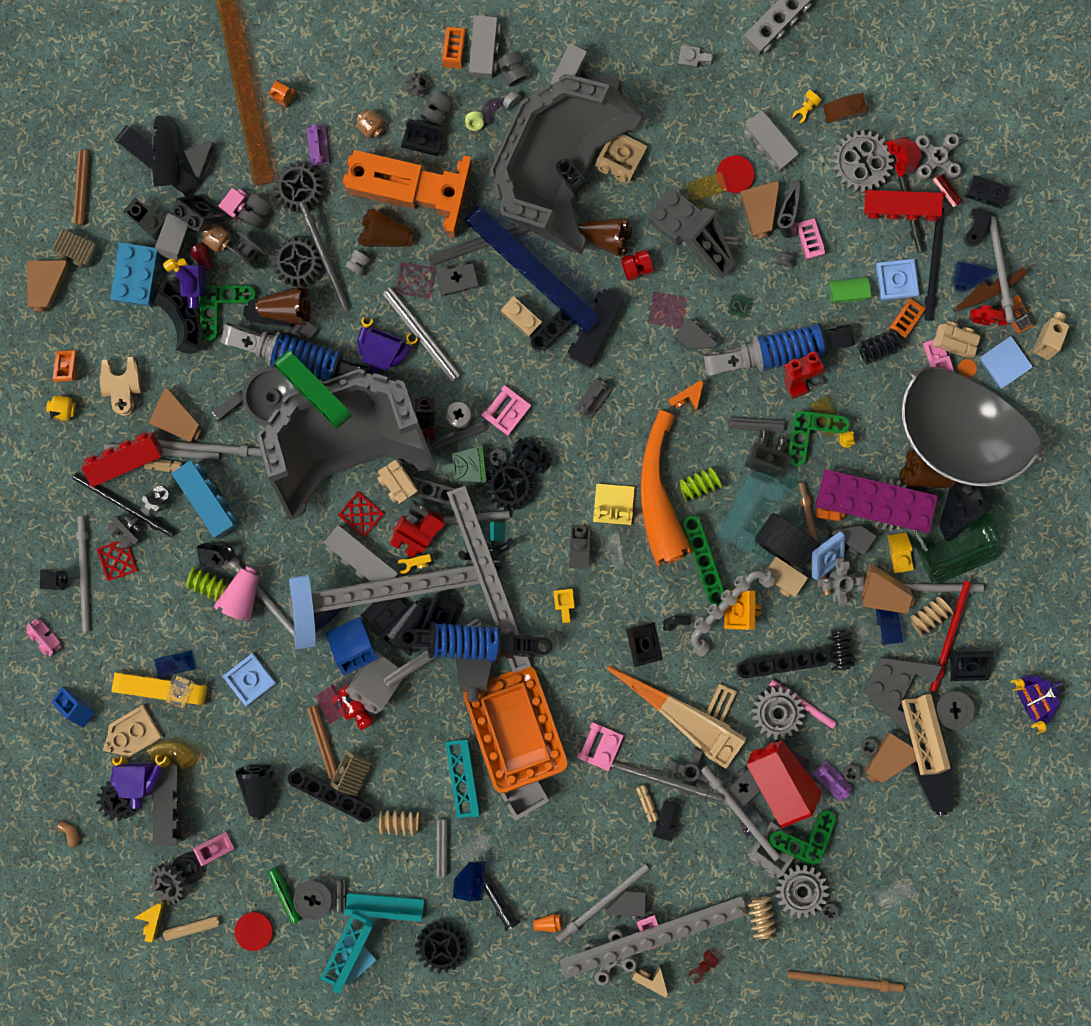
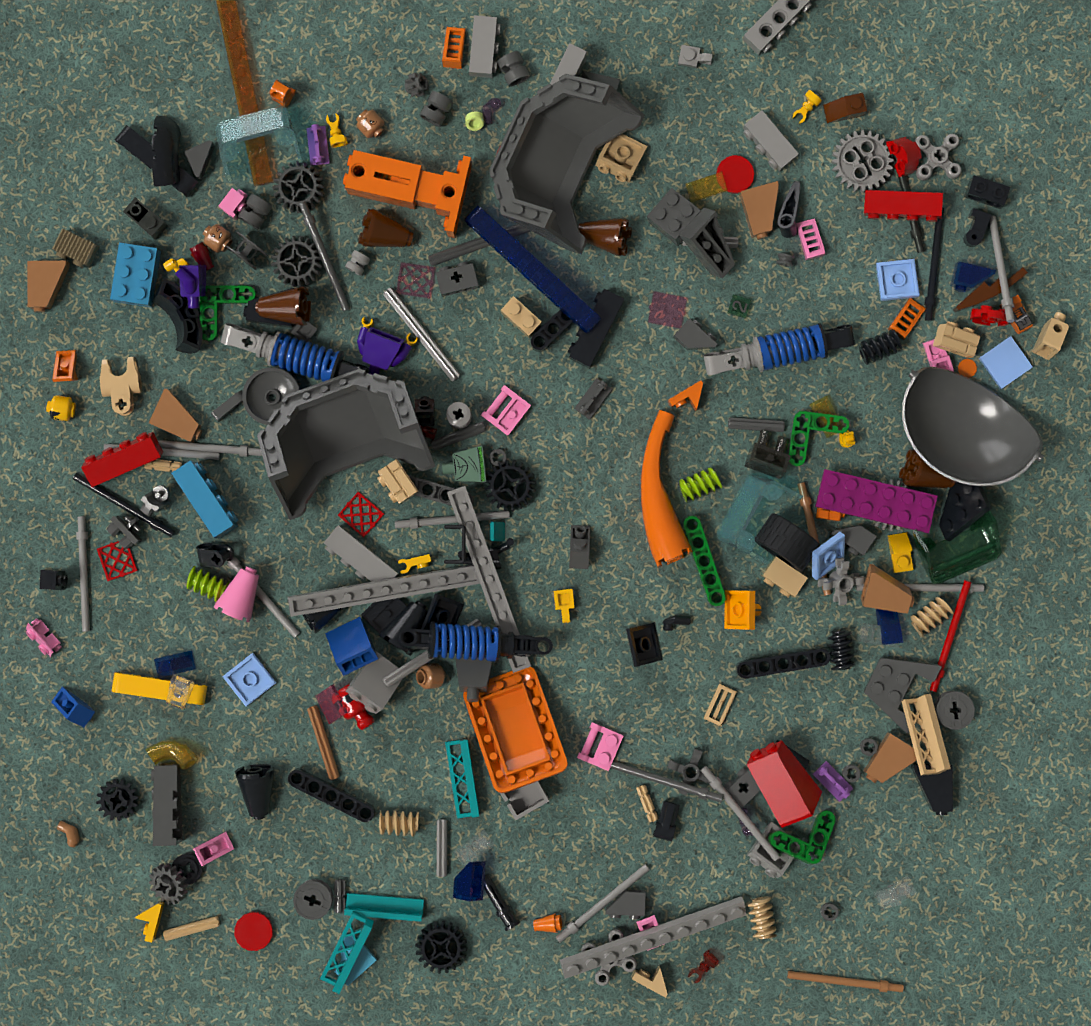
medium nougat axle [73,150,90,225] -> none
tan tile [103,705,163,757] -> none
dark purple torso [110,755,170,809] -> none
light grey brick [155,213,189,261] -> none
black plate [172,194,228,232] -> none
green pin [267,866,302,925] -> none
green beam [273,350,352,429] -> none
light blue slope [289,575,315,649] -> none
dark tan brick [330,750,372,797] -> none
red hips [390,500,445,558] -> none
black bracket [401,119,444,156] -> none
light grey tile [503,91,521,110] -> none
black gear [511,437,552,475] -> none
black piece [556,158,590,195] -> none
light yellow hinge [593,484,634,525] -> none
clear slope [598,529,624,569] -> none
tan plate [607,666,746,769] -> none
red wheel [620,249,654,281] -> none
light grey bar [691,571,776,657] -> none
light grey gear [751,686,805,740] -> none
bright pink bar [769,679,836,729] -> none
light grey gear [775,864,829,918] -> none
red hips [784,352,825,399] -> none
bright green brick [828,277,872,304] -> none
red window [933,174,963,207] -> none
black slope [949,651,993,681] -> none
torso [1010,675,1065,735] -> none
none -> clear light blue windscreen [215,105,303,182]
none -> yellow piece [326,113,348,148]
none -> medium nougat head [416,663,445,689]
none -> black piece [444,525,473,564]

